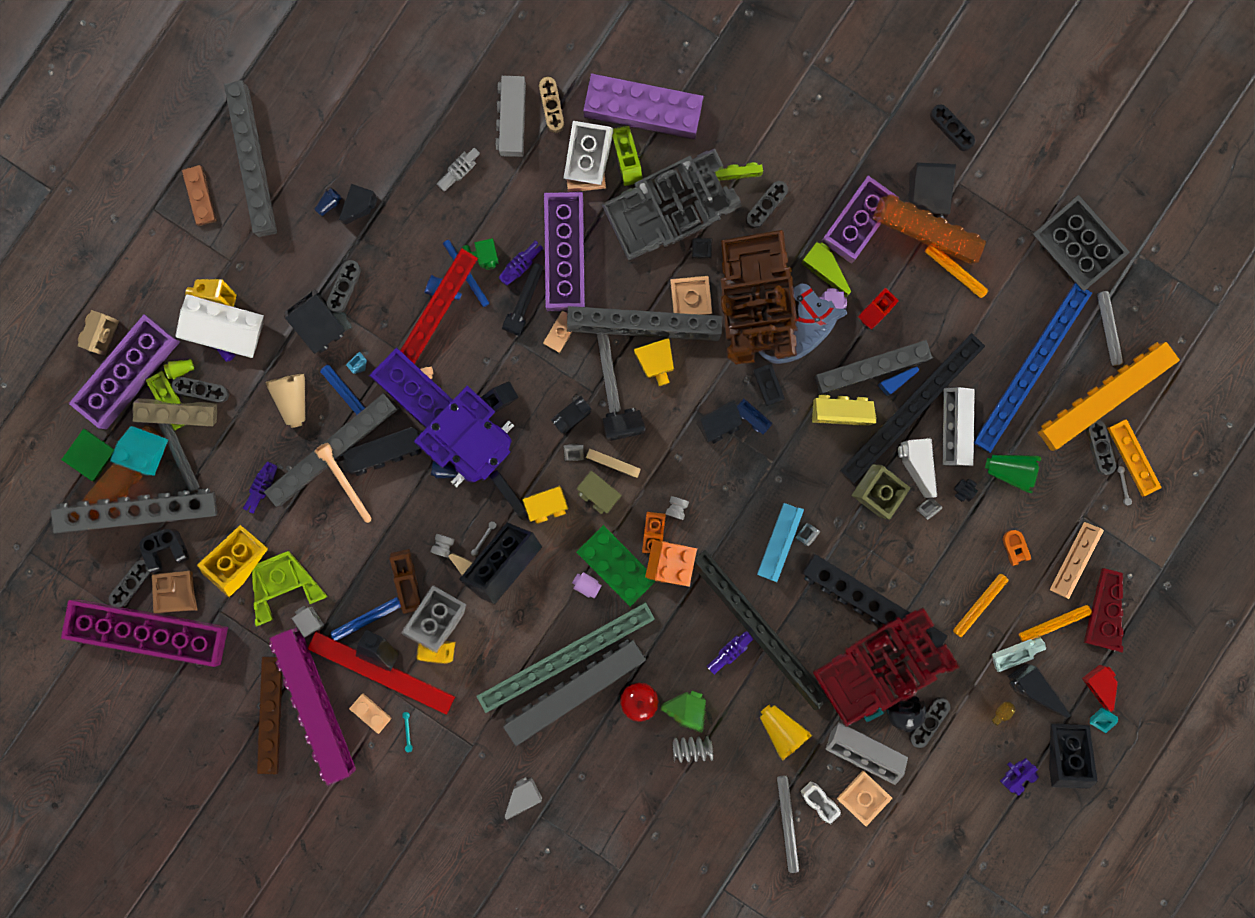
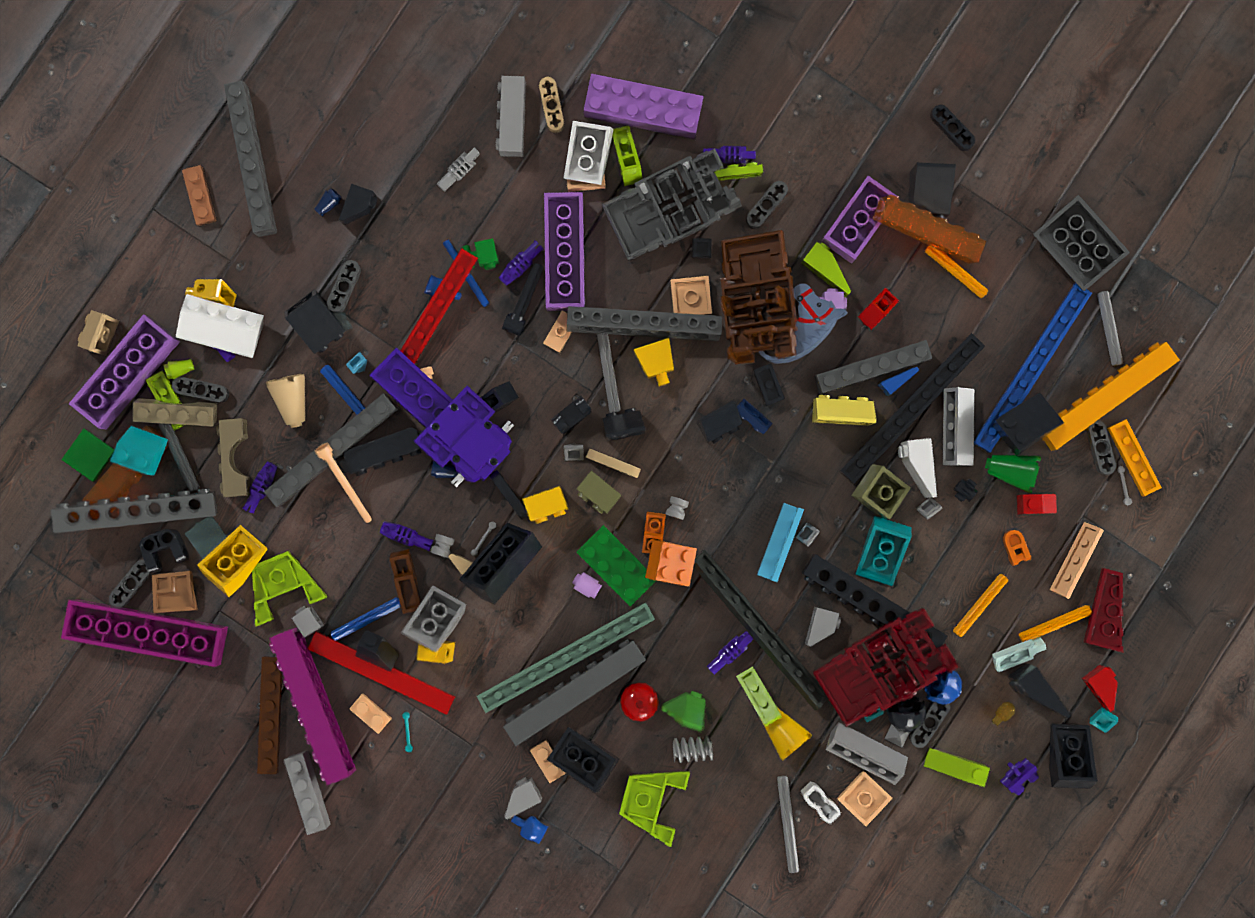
none -> clear light blue piece [185,516,227,559]
none -> dark tan arch [216,418,251,497]
none -> light grey brick [284,750,331,835]
none -> dark purple hinge [380,521,434,551]
none -> blue piece [511,815,548,844]
none -> light nougat plate [530,739,566,783]
none -> black slope [547,727,620,793]
none -> lime wing [619,771,690,847]
none -> dark purple hinge [703,146,756,164]
none -> lime plate [736,667,782,727]
none -> light grey slope [805,607,841,646]
none -> teal slope [856,516,912,586]
none -> light grey slope [884,724,910,747]
none -> lime slope [923,747,990,787]
none -> blue cylinder [924,670,962,705]
none -> black slope [993,393,1064,456]
none -> red slope [1017,494,1057,514]

